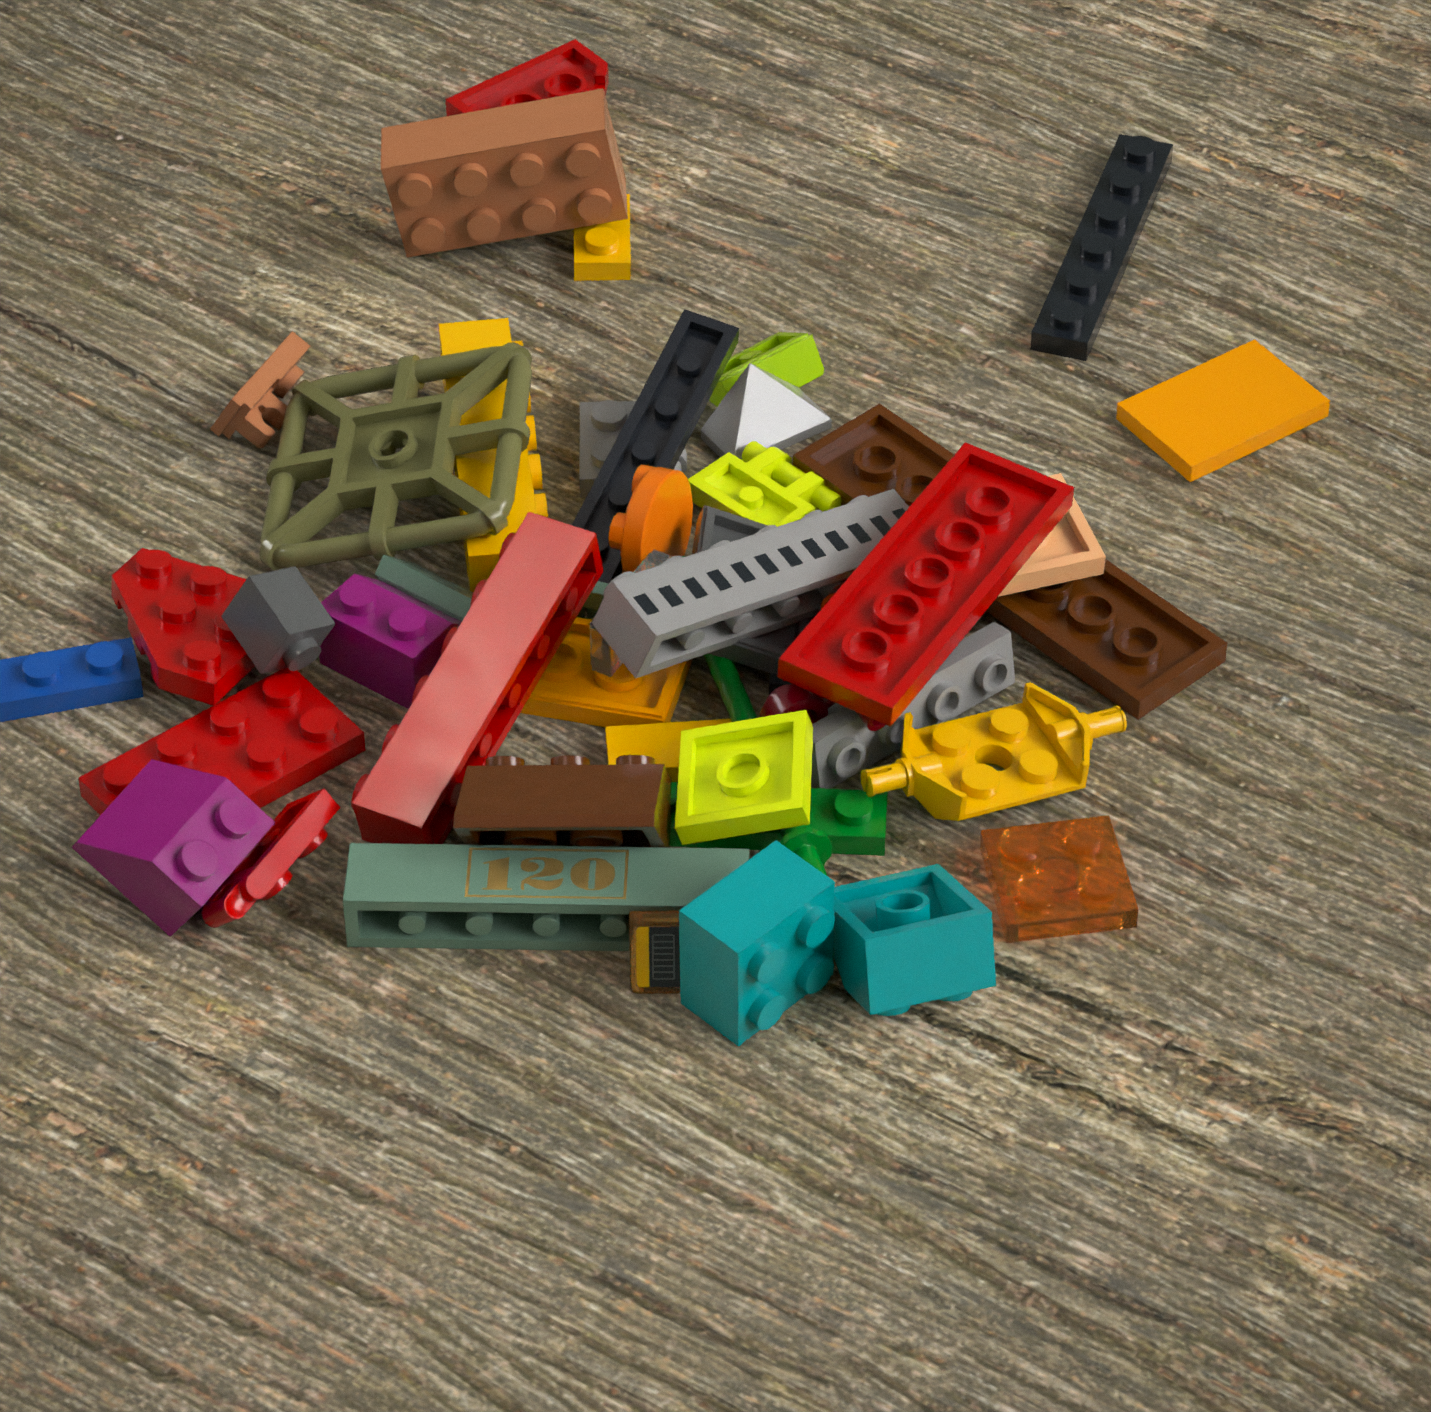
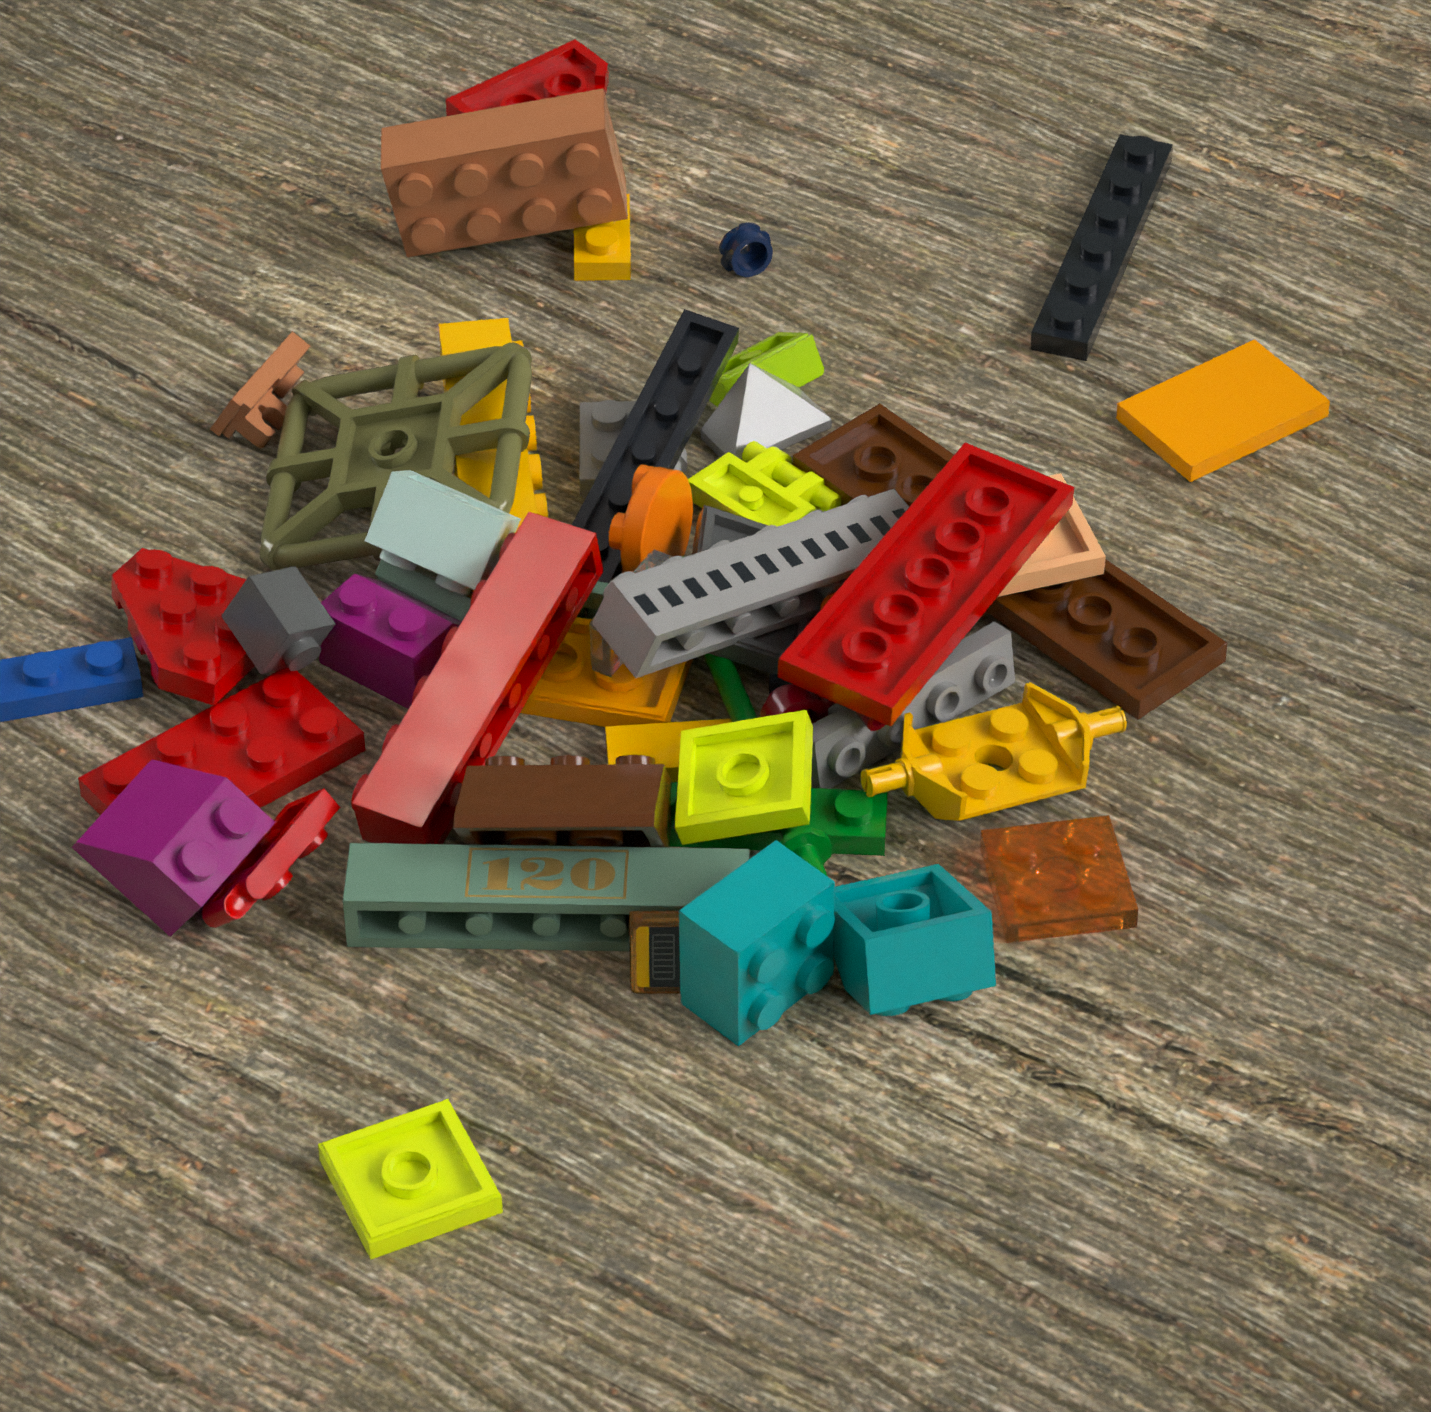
none -> neon yellow tile [318,1099,503,1260]
none -> light aqua brick [365,470,521,596]
none -> dark blue plate [719,222,773,277]

